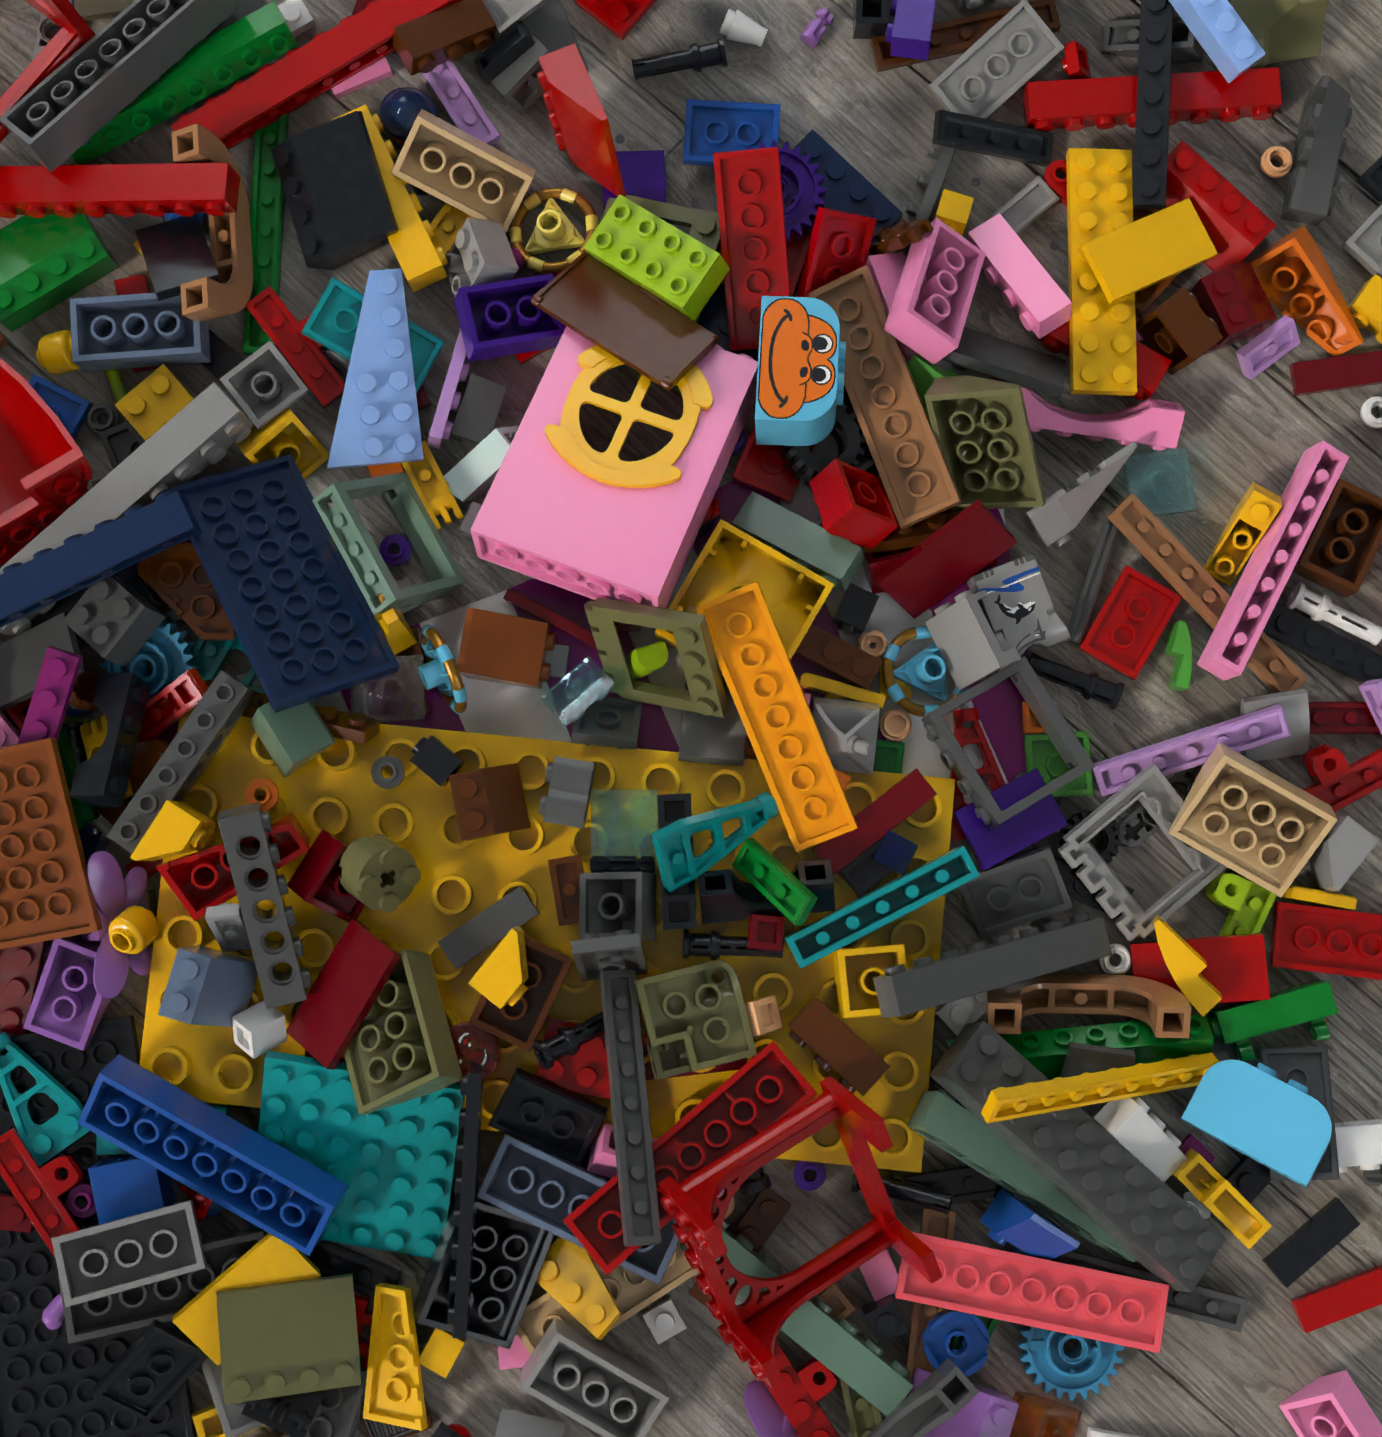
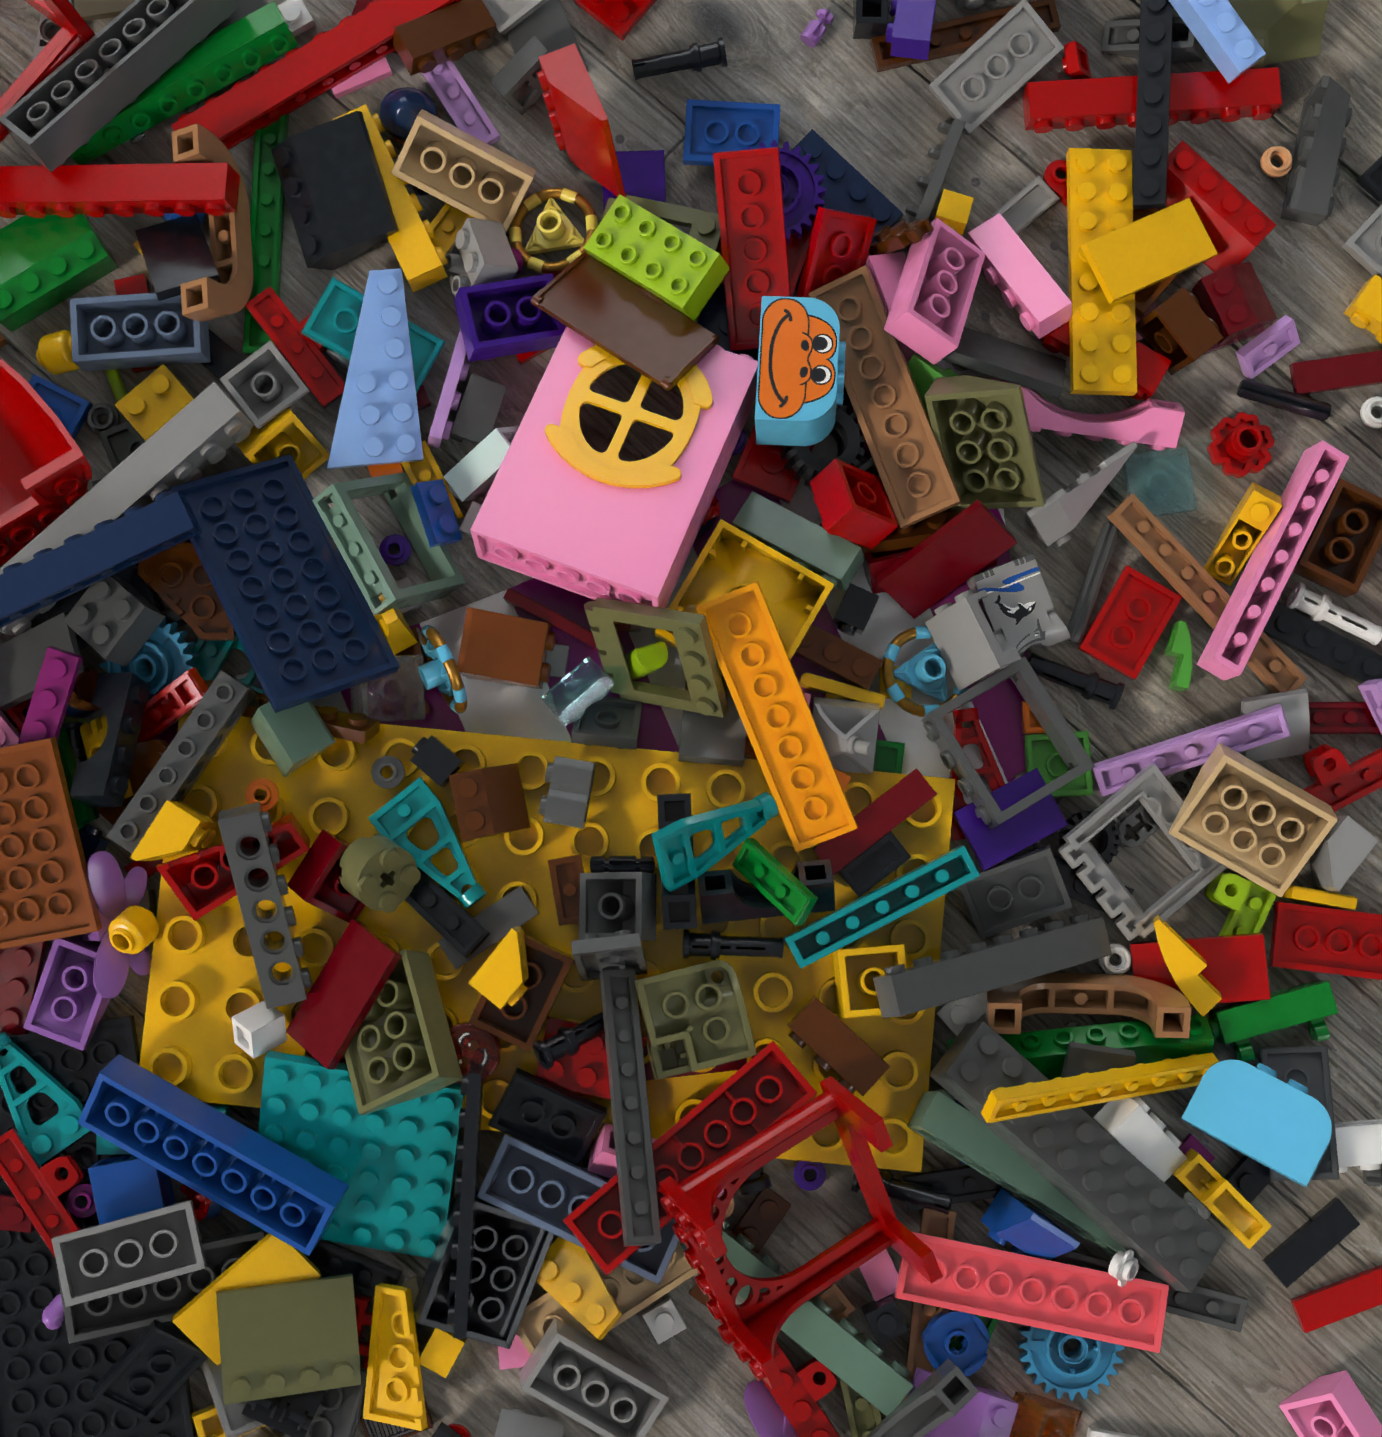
sand blue slope [158,945,258,1027] -> none
light grey plate [205,903,251,952] -> none
black tile [474,20,535,84] -> none
clear light blue plate [591,789,658,856] -> none
white cone [719,9,768,47] -> none
light nougat plate [745,995,782,1036] -> none
dark red plate [747,914,785,952] -> none
light nougat plate [857,630,889,659] -> none
clear blue plate [872,830,918,875] -> none
light nougat plate [879,709,912,741] -> none
black tile [932,109,1054,167] -> none
orange wedge [1250,225,1364,357] -> none
none -> teal plate [368,777,487,910]
none -> black tile [405,867,490,958]
none -> blue plate [410,479,463,548]
none -> white plate [1108,1249,1139,1287]
none -> red plant [1207,412,1274,478]
none -> black axle [1237,379,1332,421]

